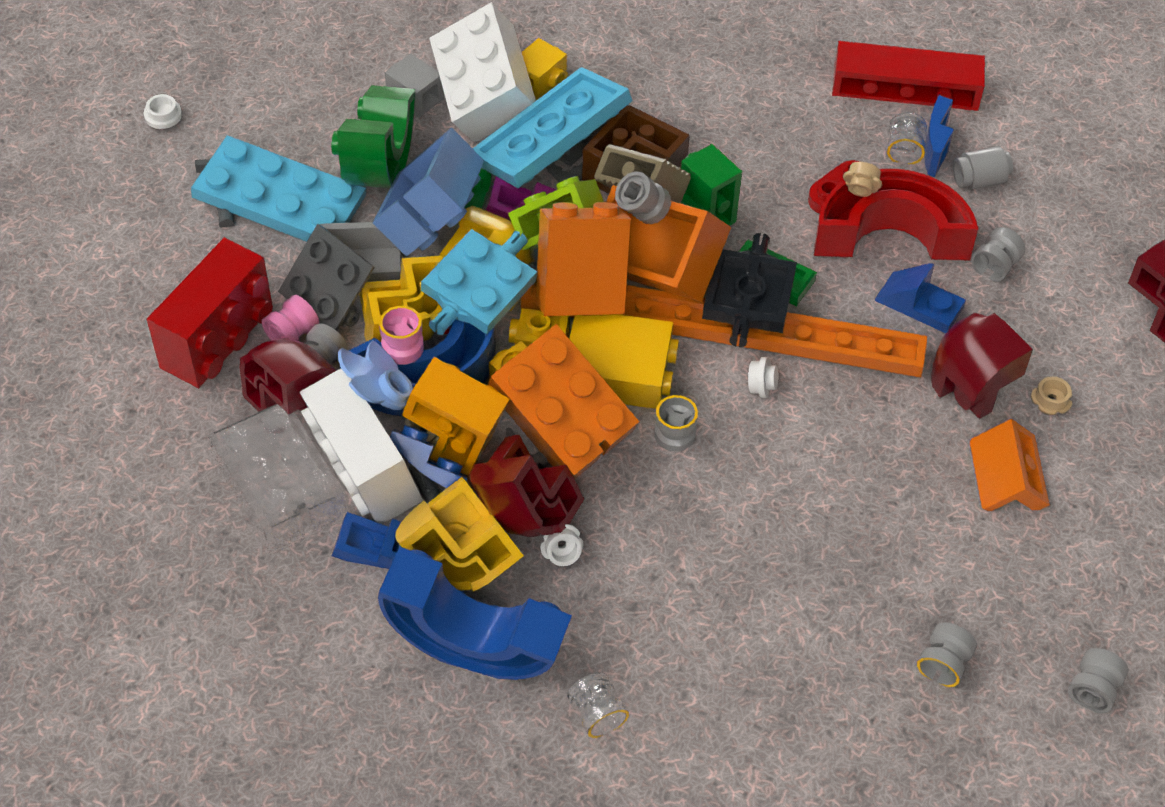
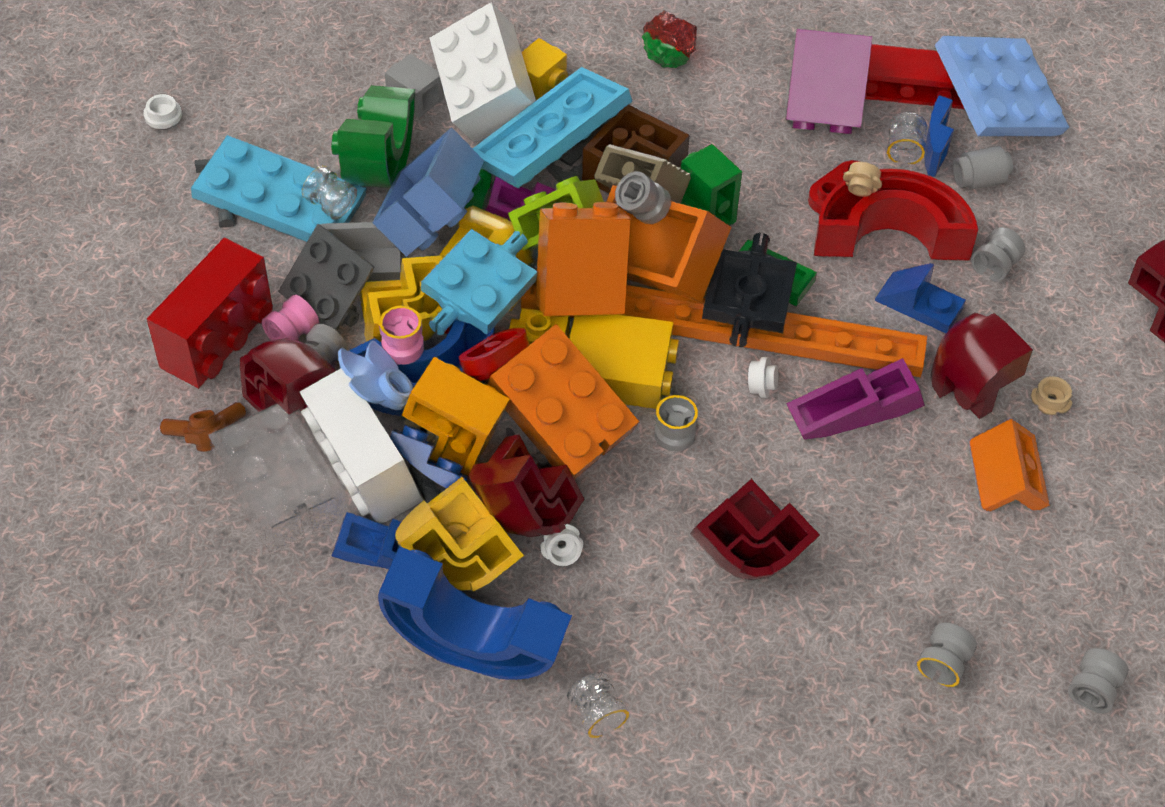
none -> dark orange piece [160,402,246,452]
none -> clear wheel [302,165,357,220]
none -> red plate [459,328,530,381]
none -> clear red piece [642,10,697,68]
none -> dark red brick [690,478,820,580]
none -> brick [785,29,873,134]
none -> magenta slope [786,358,925,440]
none -> light blue plate [935,36,1069,136]

